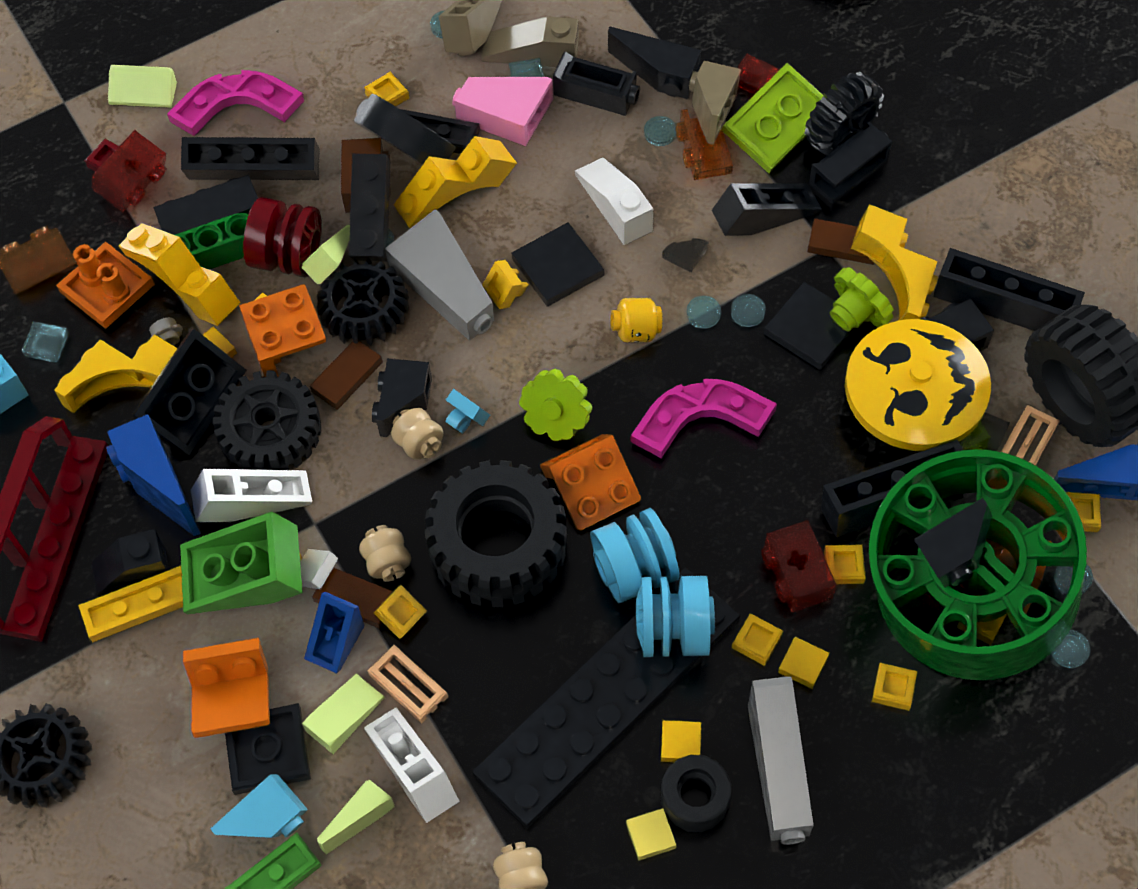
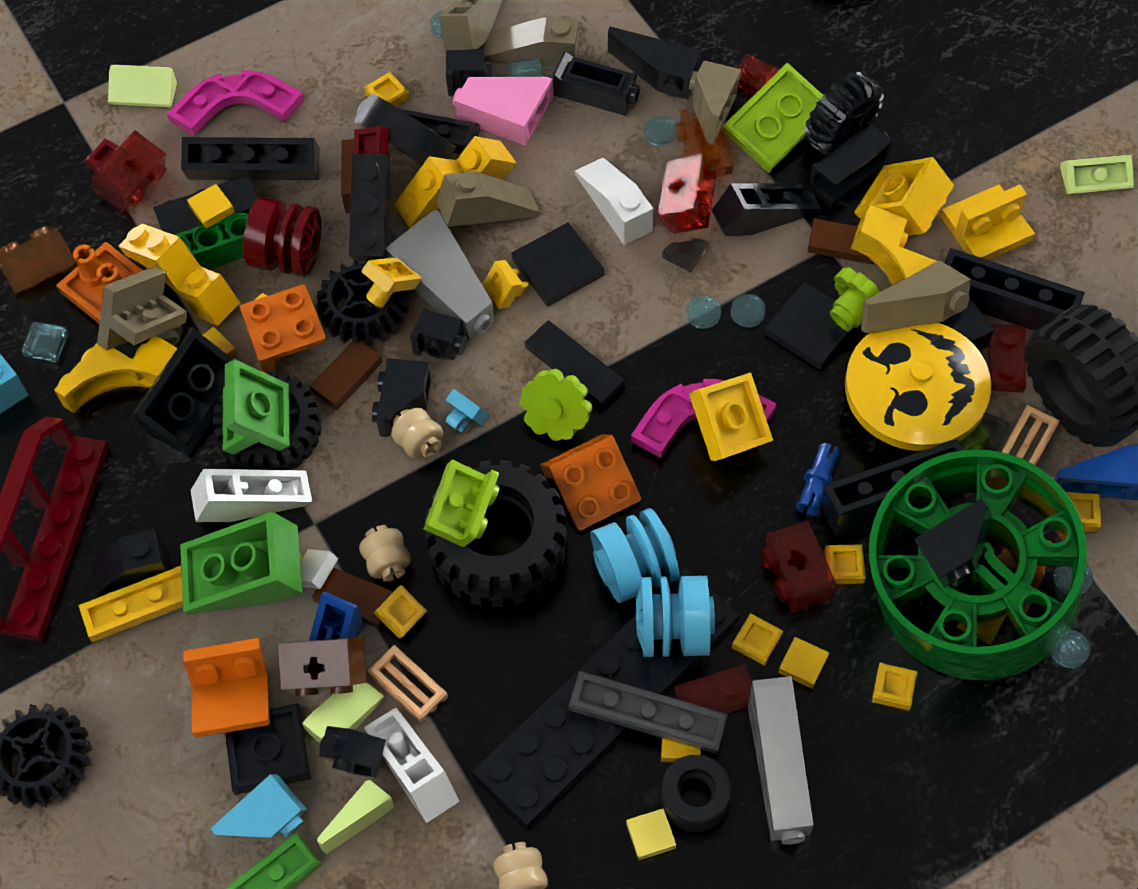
blue slope [106,414,201,536] -> none
yellowish green slope [301,225,350,284] -> none
yellow head [610,298,662,342] -> none
none -> dark tan bracket [97,265,187,351]
none -> yellow tile [187,184,235,229]
none -> bright green bracket [223,359,290,455]
none -> brick [278,637,367,696]
none -> black brick [319,726,386,778]
none -> dark red tile [353,126,389,156]
none -> yellow tile [361,257,422,308]
none -> black brick [410,308,467,360]
none -> lime bracket [423,459,499,547]
none -> dark tan slope [436,171,540,227]
none -> black brick [446,49,492,96]
none -> black tile [525,320,625,408]
none -> dark grey tile [568,671,728,754]
none -> clear red brick [657,154,717,234]
none -> clear red plate [673,664,752,713]
none -> yellow bracket [689,372,773,461]
none -> blue pin [796,443,841,516]
none -> yellow slope [854,157,954,236]
none -> dark tan slope [861,260,971,333]
none -> yellow bracket [940,184,1035,260]
none -> clear red plate [988,323,1027,393]
none -> yellowish green slope [1060,155,1134,194]

